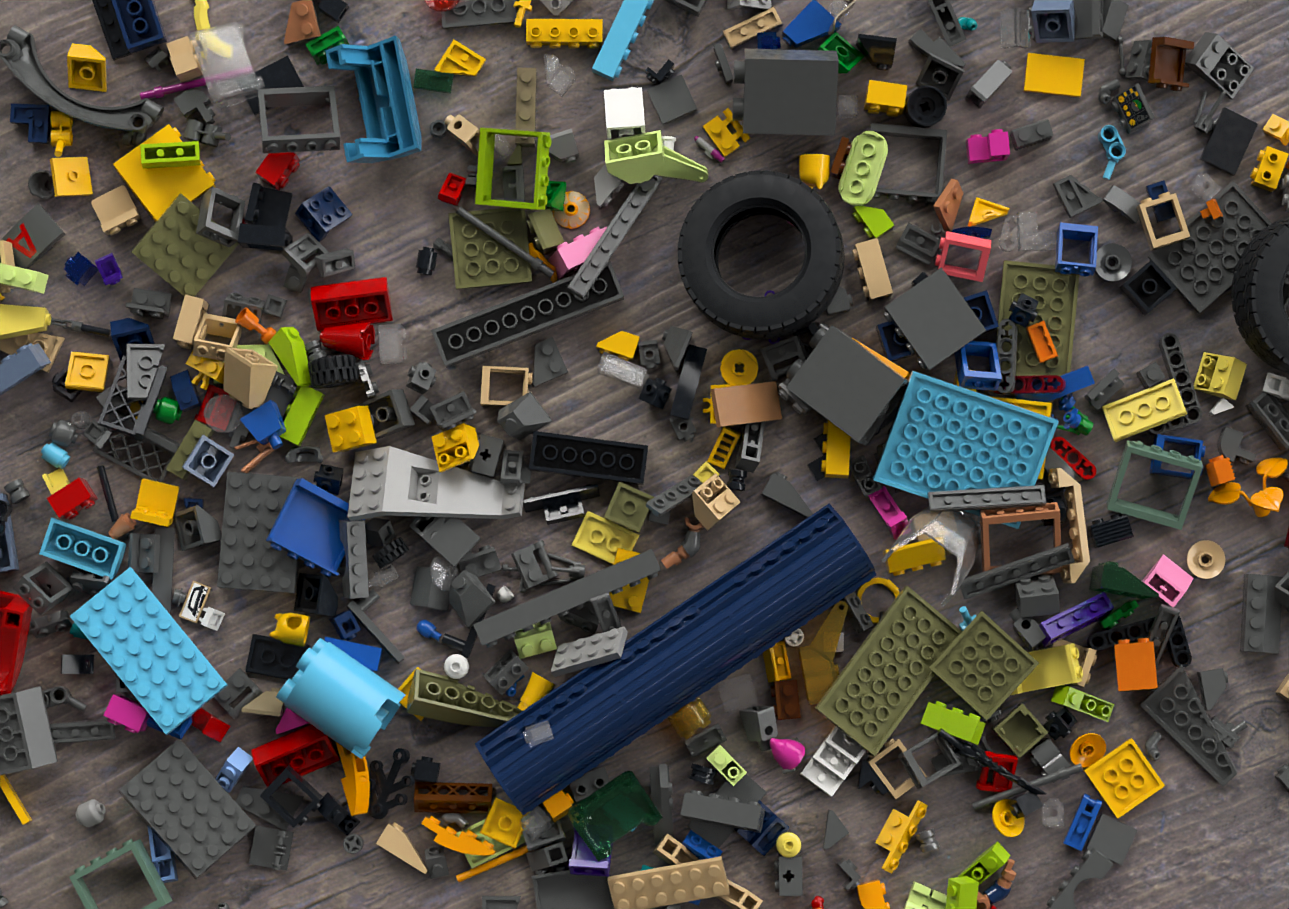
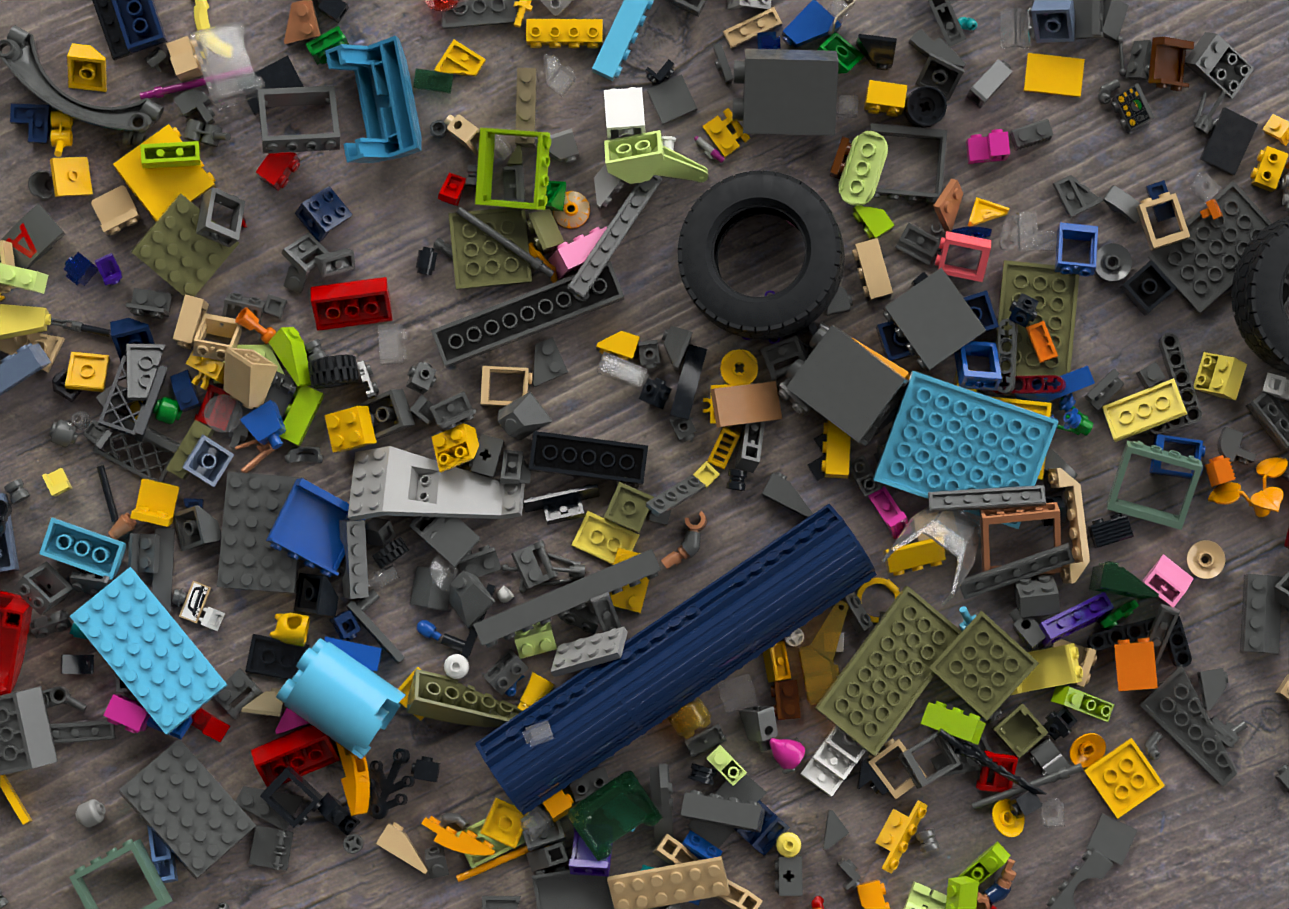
medium azure brick [41,443,71,469] -> none
red brick [46,477,98,520] -> none
light blue slope [215,747,253,793] -> none
black window [238,223,293,251] -> none
black bracket [245,183,293,227] -> none
black brick [313,464,344,495] -> none
red cone [320,322,375,360] -> none
reddish brown fence [414,782,493,814] -> none
tan slope [692,473,740,531] -> none
yellow piece [799,154,830,190] -> none
red beam [1049,437,1096,480] -> none
blue plate [1063,793,1102,851] -> none
medium azure beam [1098,125,1126,180] -> none
white slope [1208,398,1234,416] -> none

